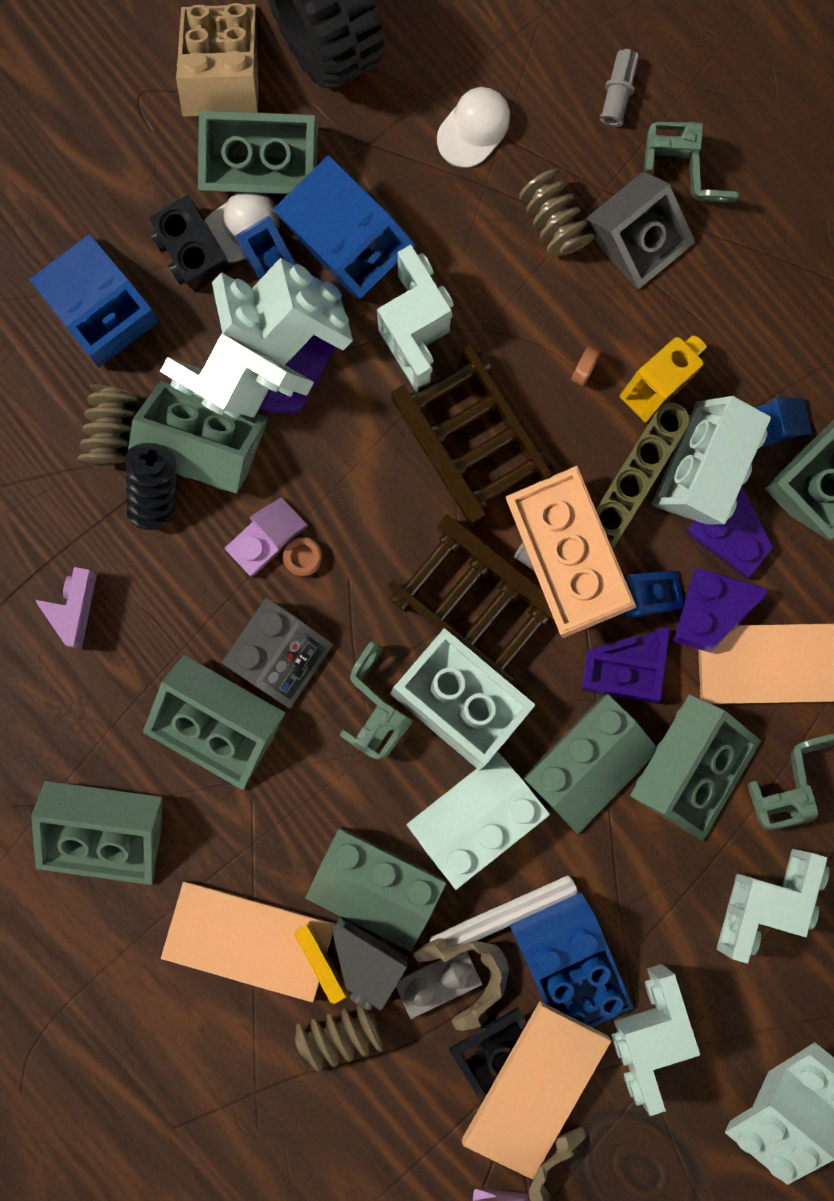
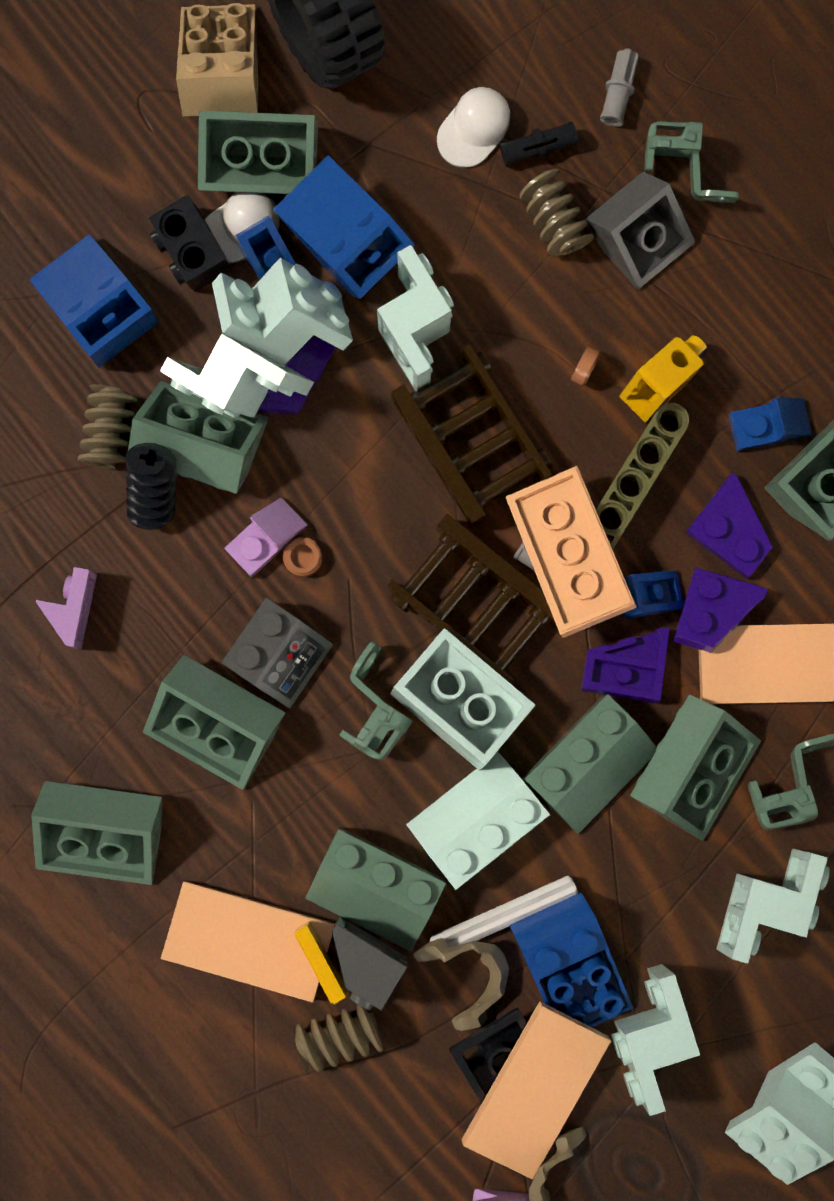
light grey tile [396,951,482,1019] -> none
light aqua slope [651,396,771,524] -> none
none -> black pin [499,121,579,167]

